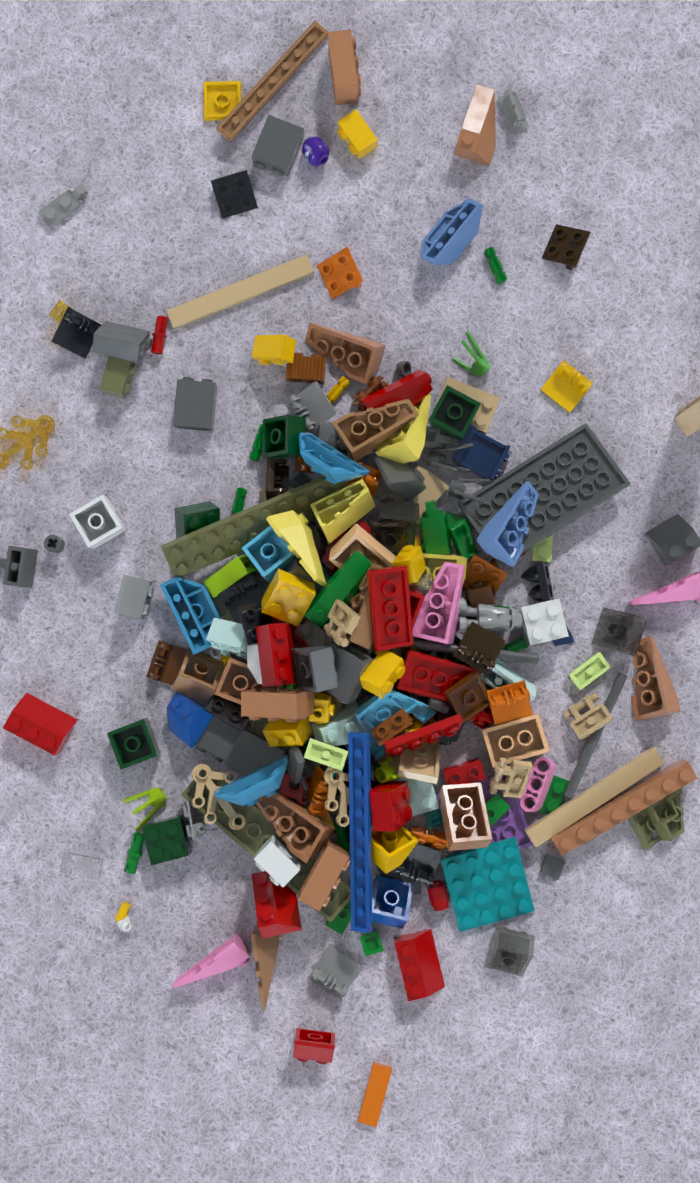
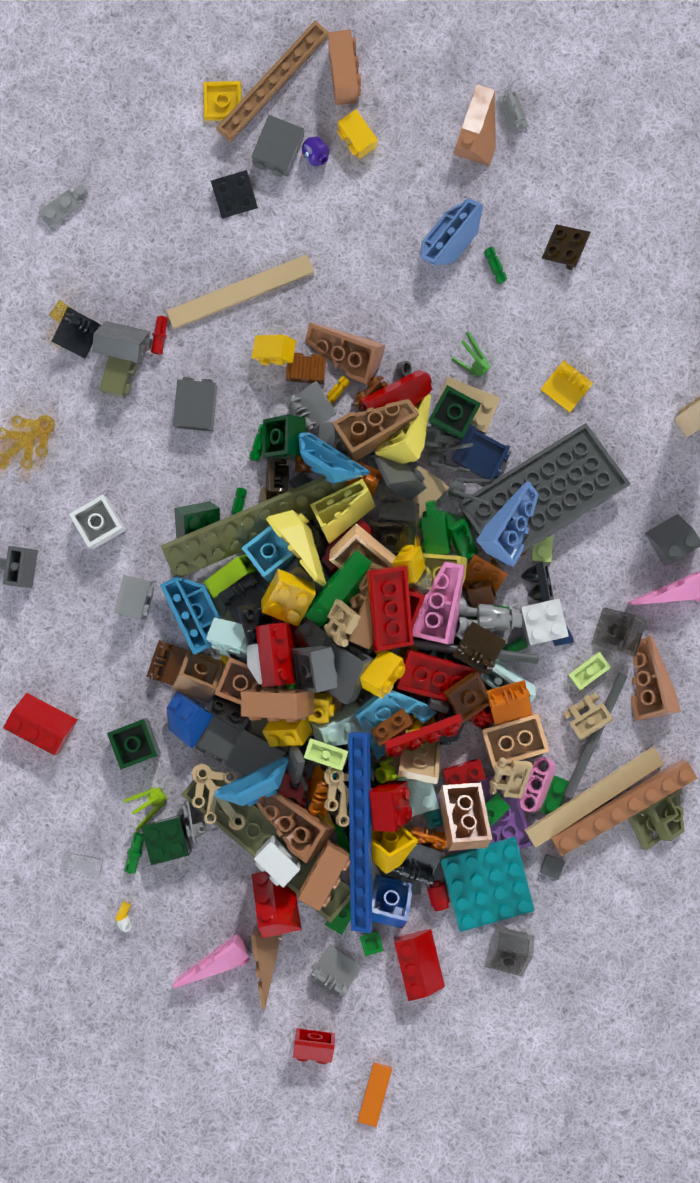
dark grey bush [44,535,65,553] -> none
orange hinge [317,246,364,299] -> none

